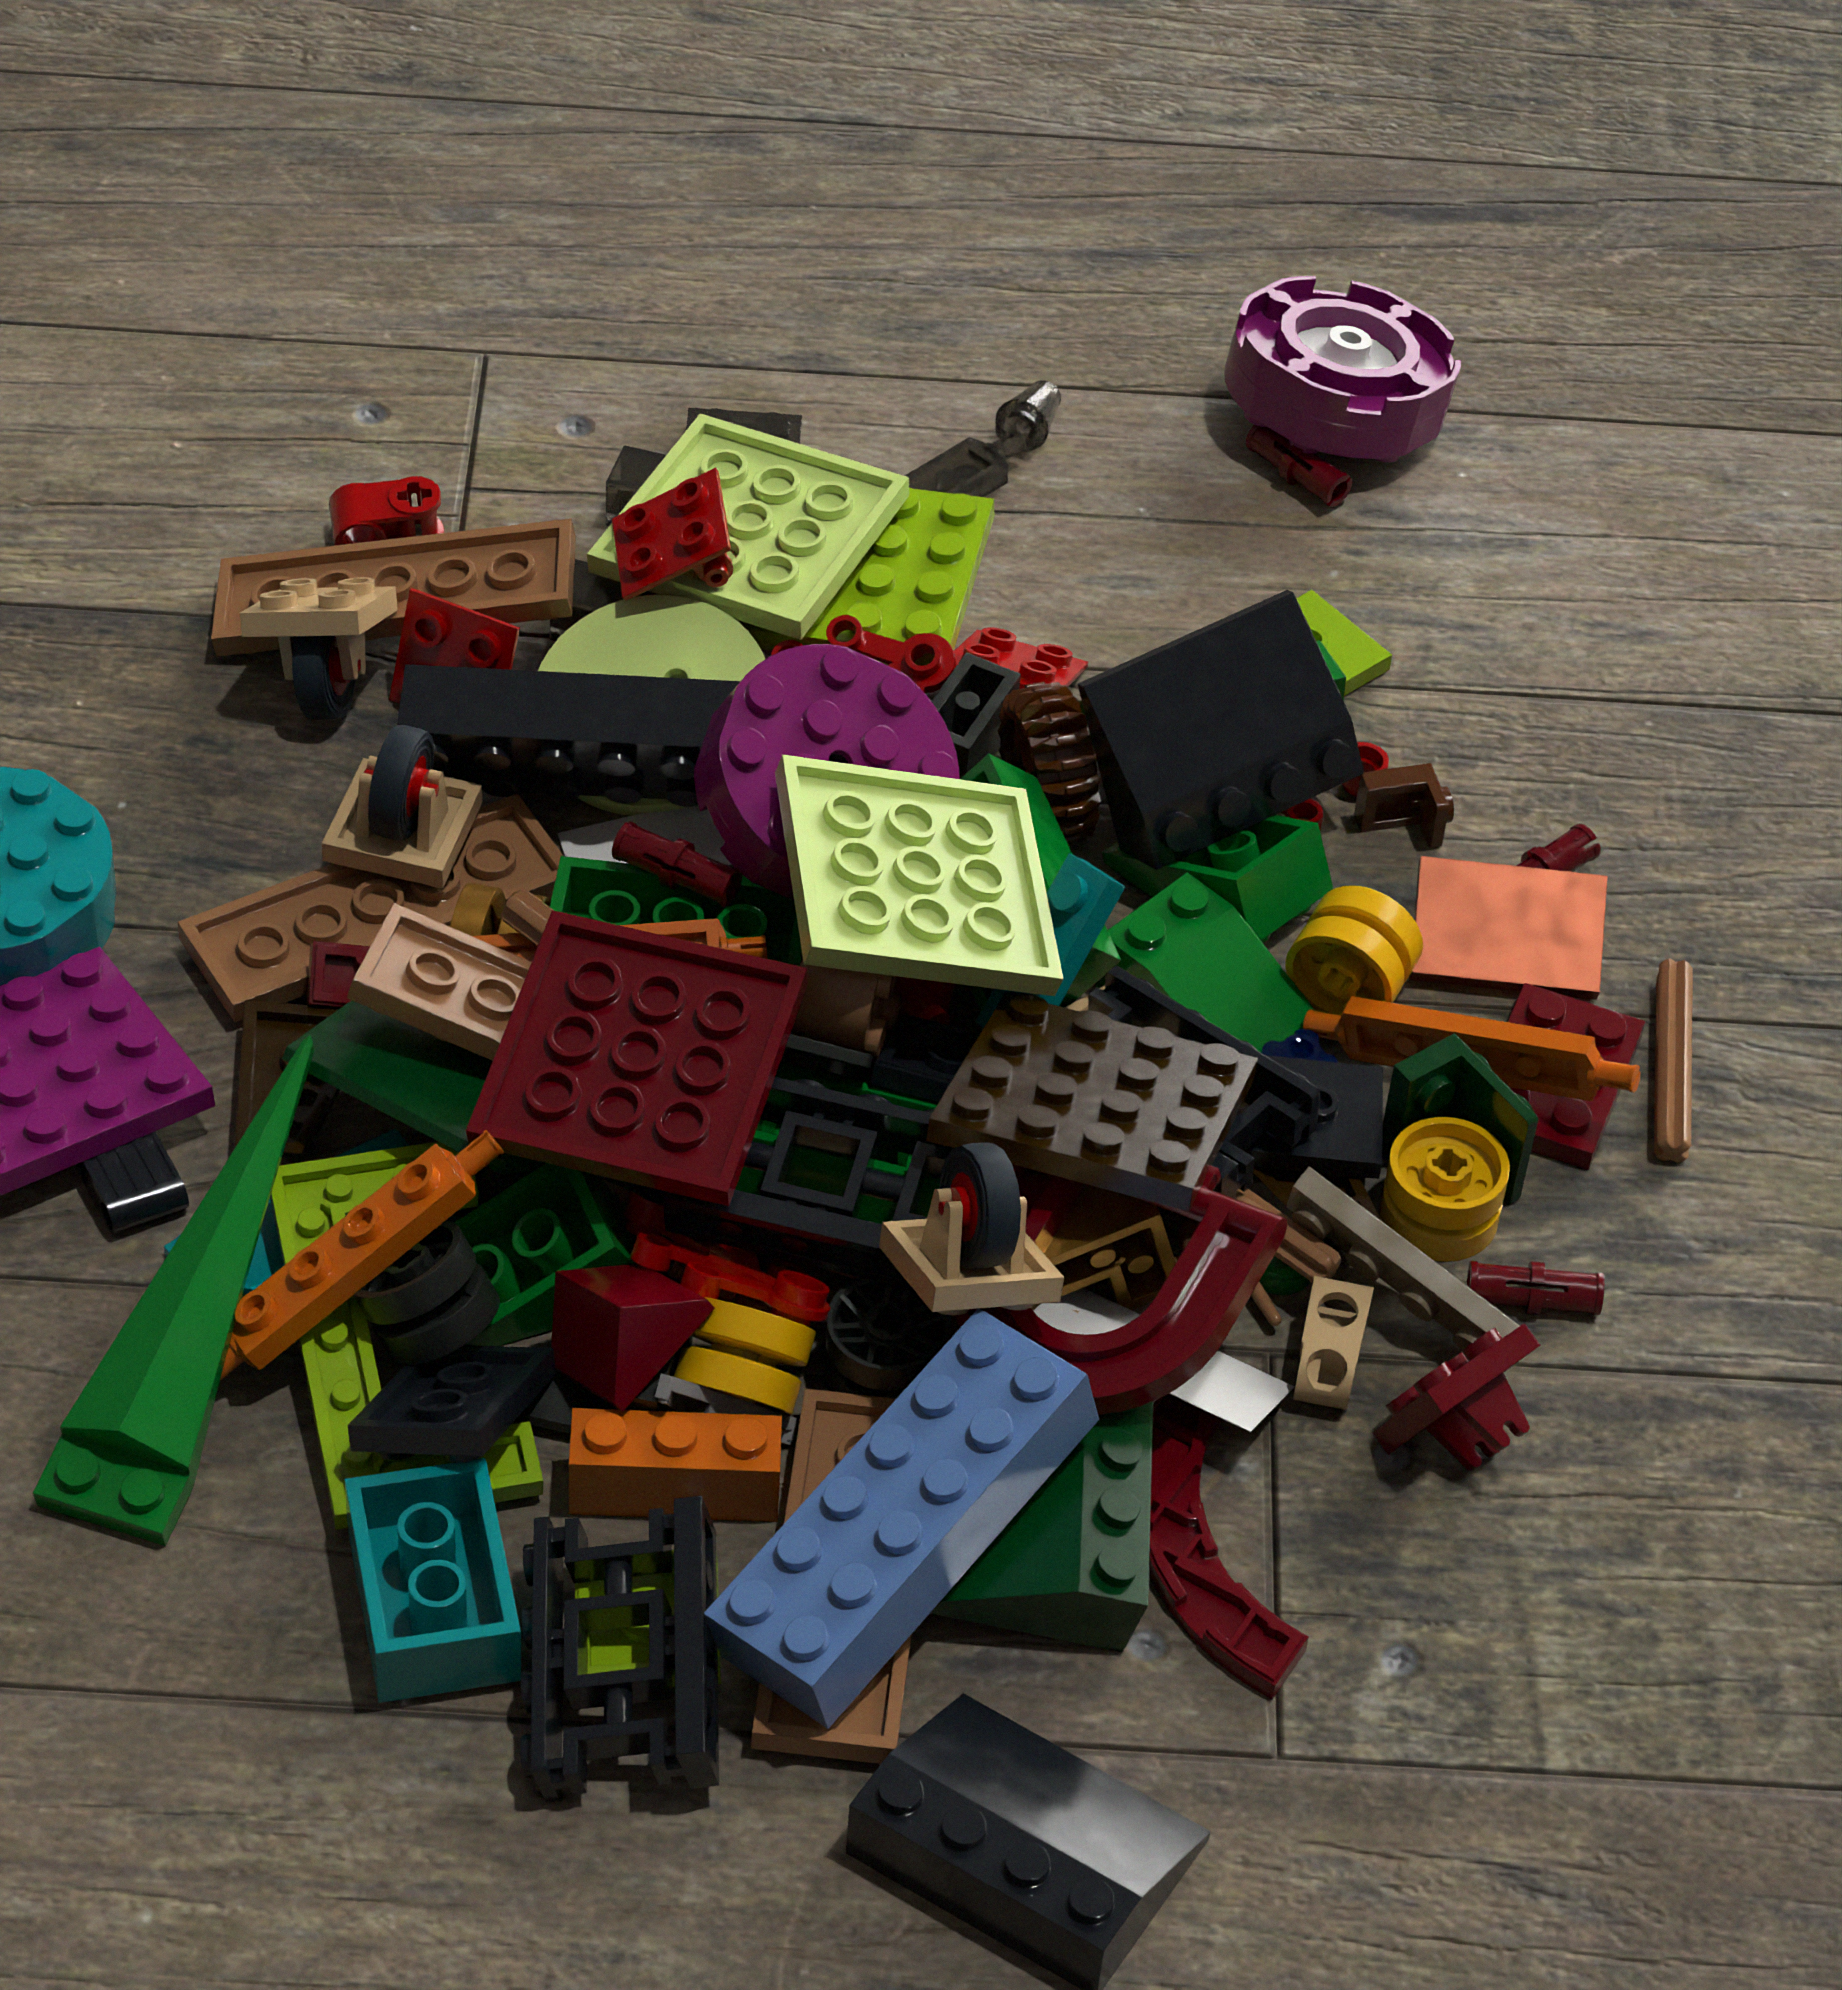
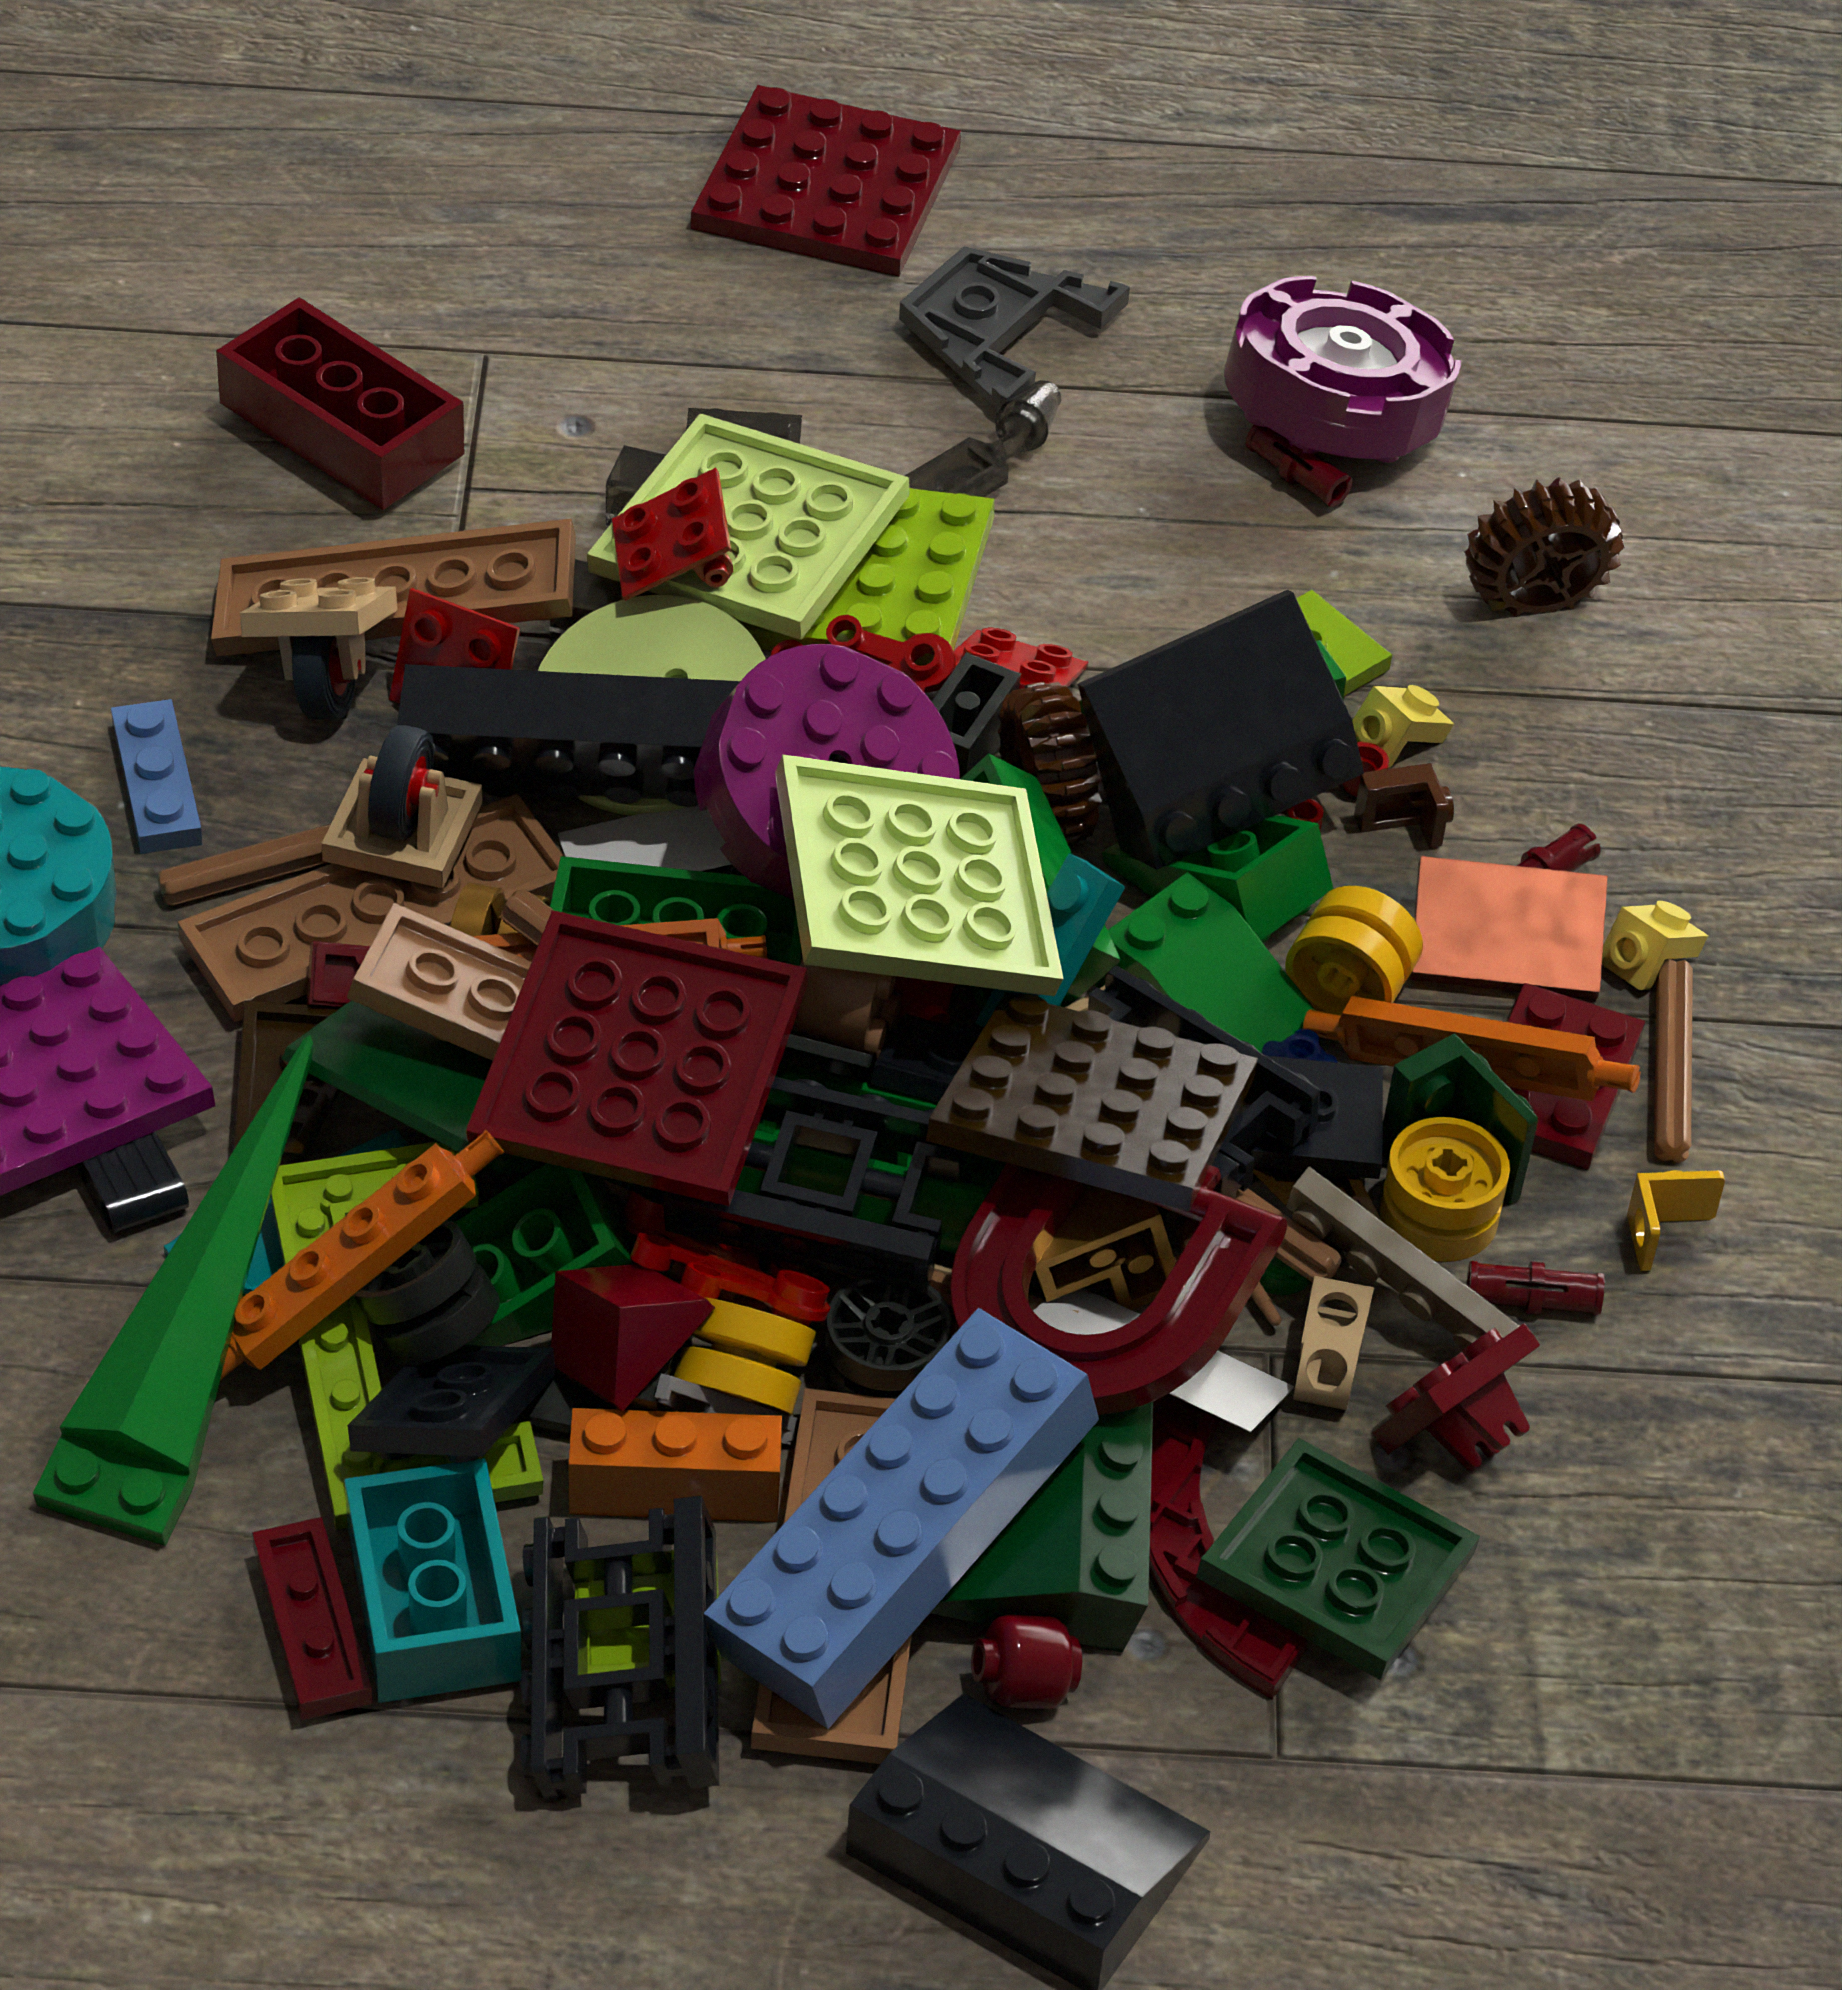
red piece [329,476,445,546] -> none
dark red pin [612,821,743,907] -> none
tan plate [879,1142,1064,1315] -> none
none -> medium blue plate [111,699,202,854]
none -> medium nougat axle [158,824,331,906]
none -> dark red brick [216,297,465,510]
none -> dark red plate [252,1517,372,1720]
none -> dark red plate [691,85,961,277]
none -> dark grey wing [899,246,1130,415]
none -> dark red head [971,1615,1082,1710]
none -> dark green plate [1196,1438,1480,1680]
none -> light yellow bracket [1352,685,1454,768]
none -> reddish brown gear [1464,477,1625,617]
none -> light yellow bracket [1602,901,1709,990]
none -> yellow bracket [1627,1170,1725,1271]

